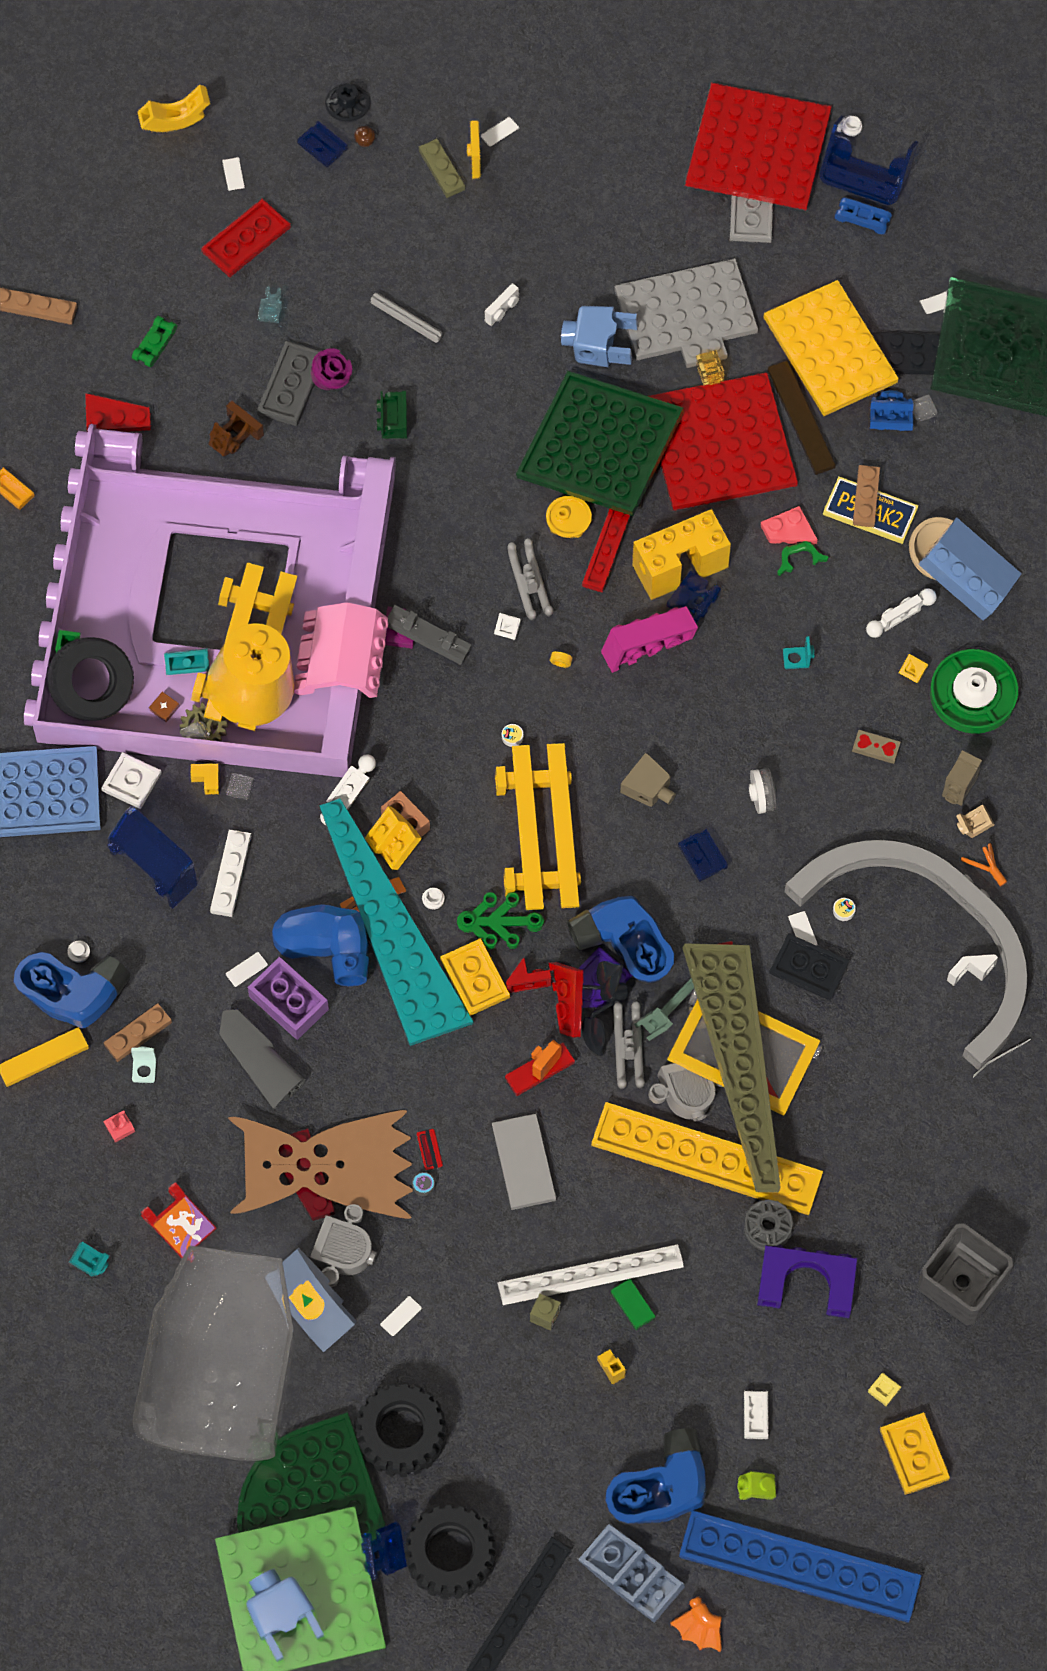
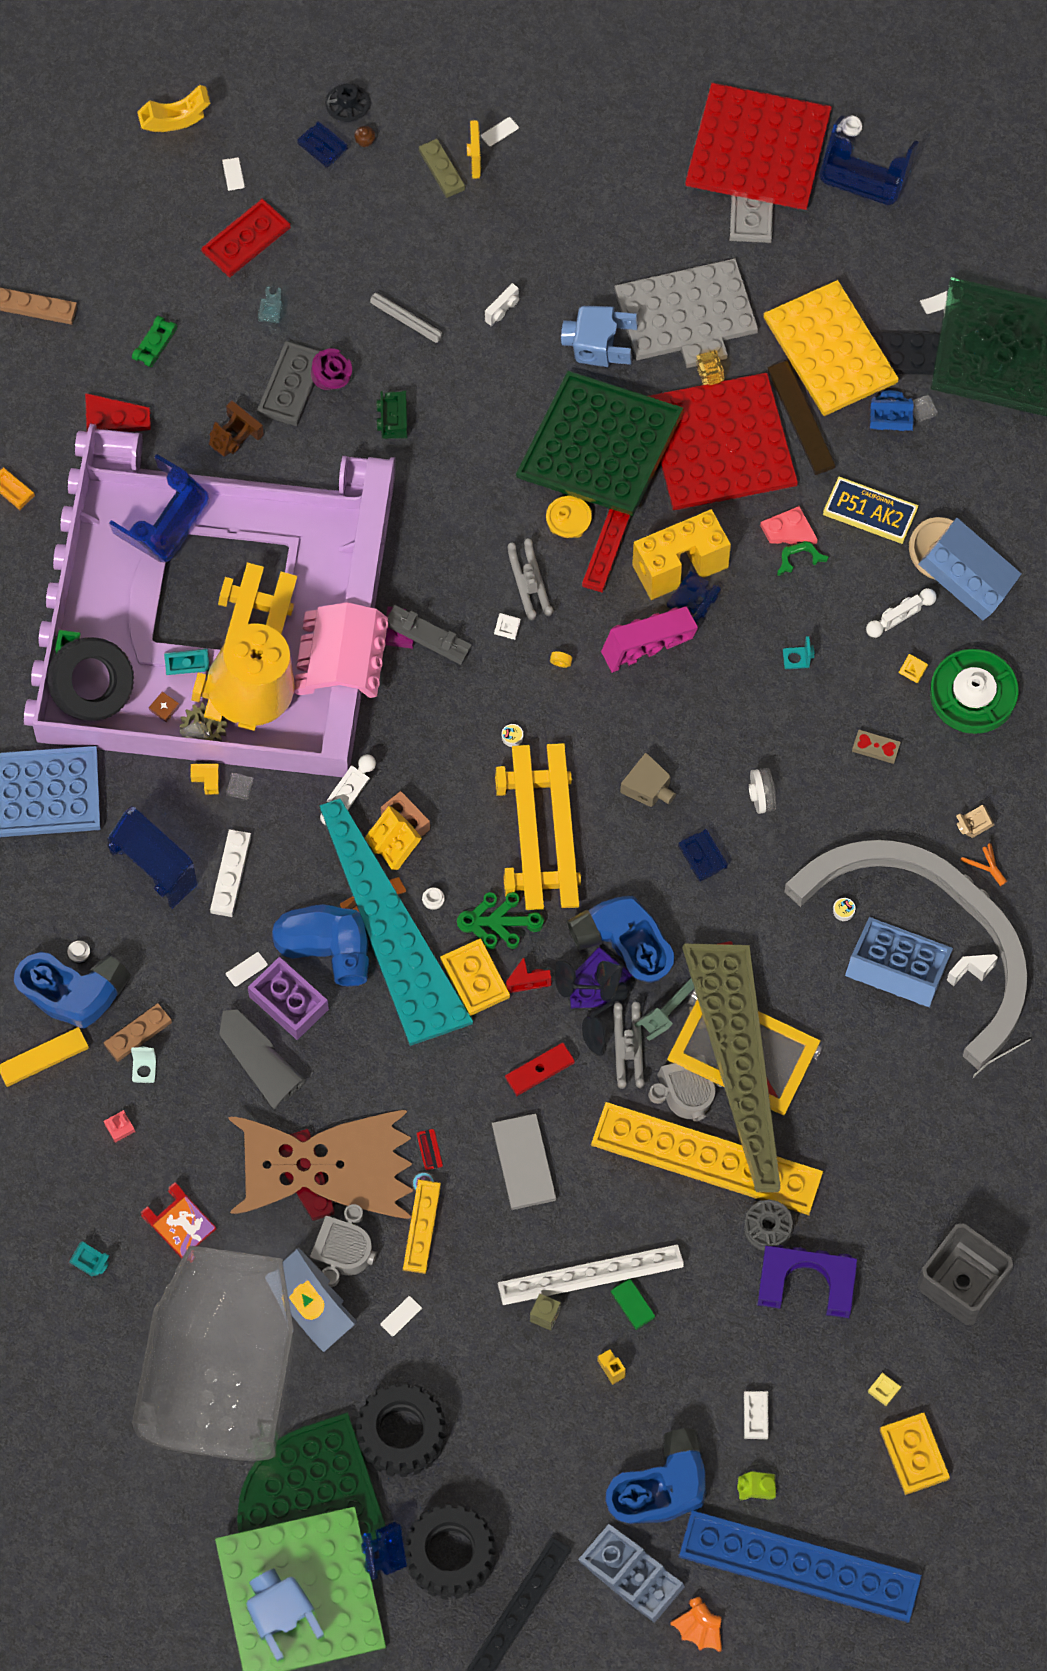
white plate [101,752,162,809] -> none
orange piece [531,1040,561,1081] -> none
red wing [549,962,584,1038] -> none
black plate [769,933,849,1001] -> none
white sticker [788,911,818,946] -> none
blue plate [834,198,892,235] -> none
medium nougat plate [853,465,880,528] -> none
dark tan hips [942,750,982,806] -> none
none -> clear blue windscreen [109,454,210,563]
none -> yellow tile [403,1180,441,1274]
none -> medium blue slope [845,917,953,1007]

